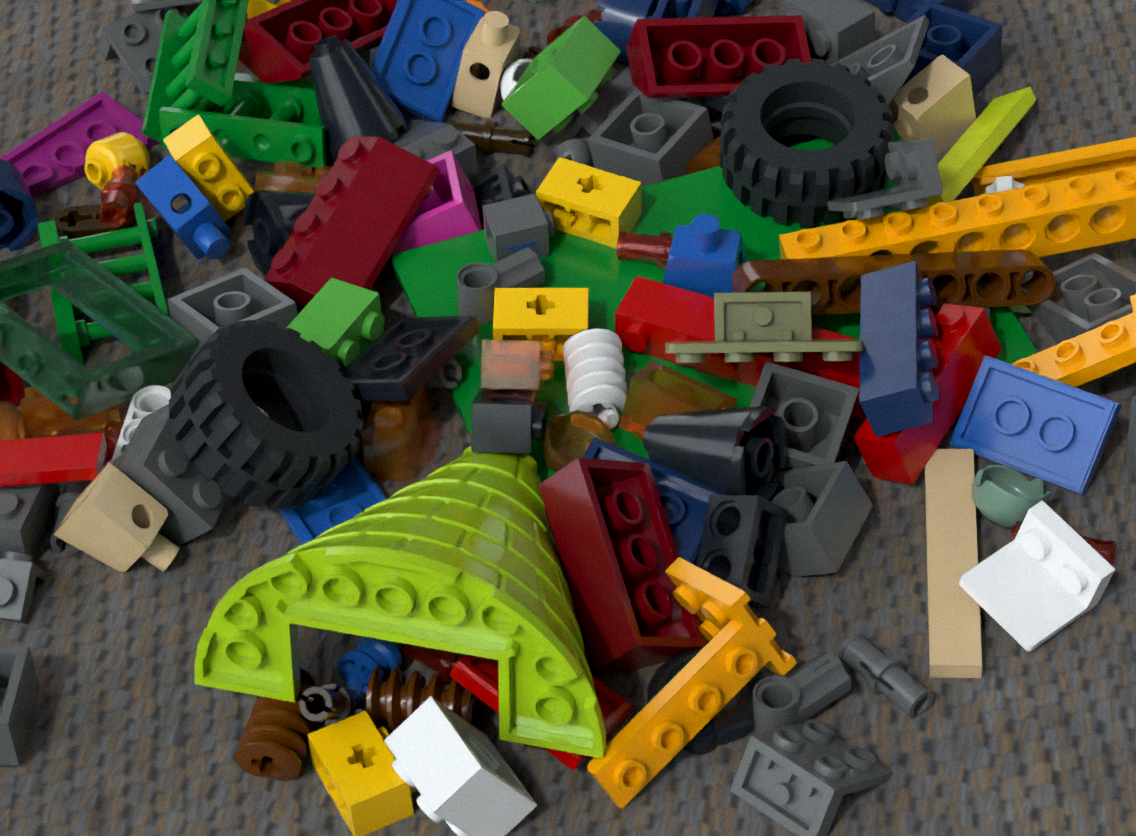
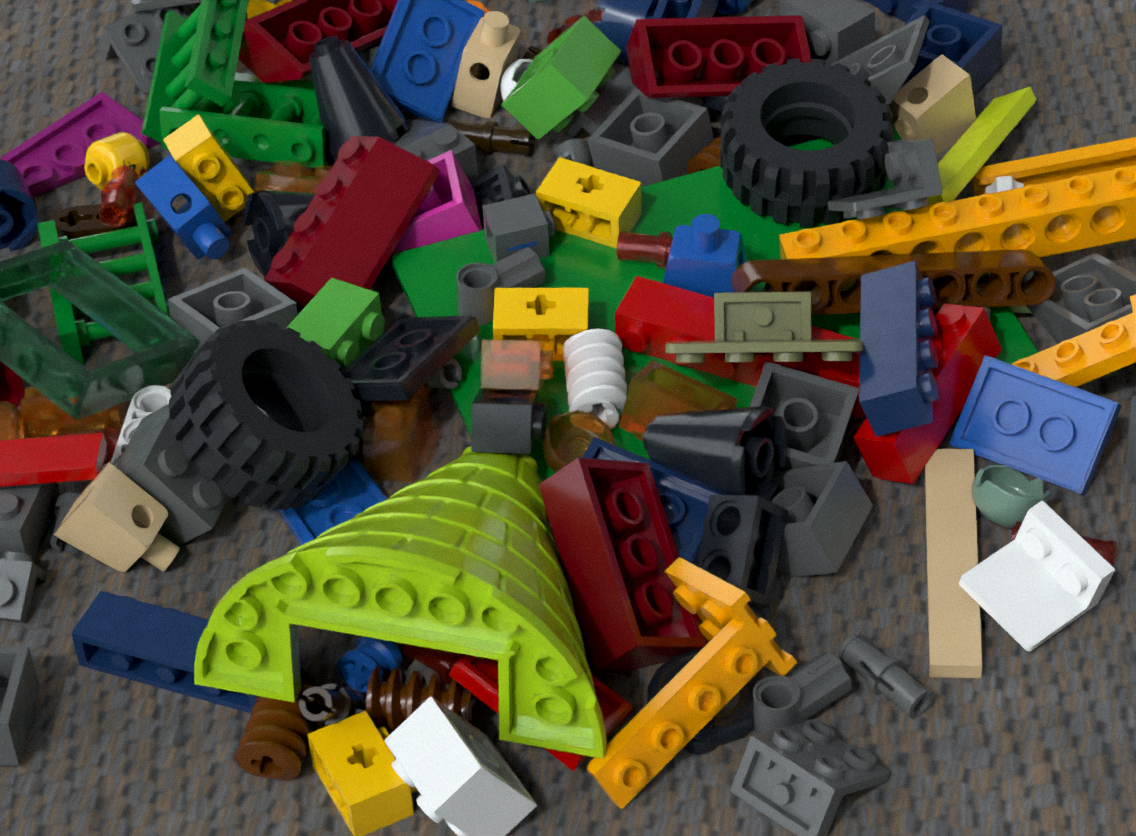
none -> dark blue brick [71,591,257,713]

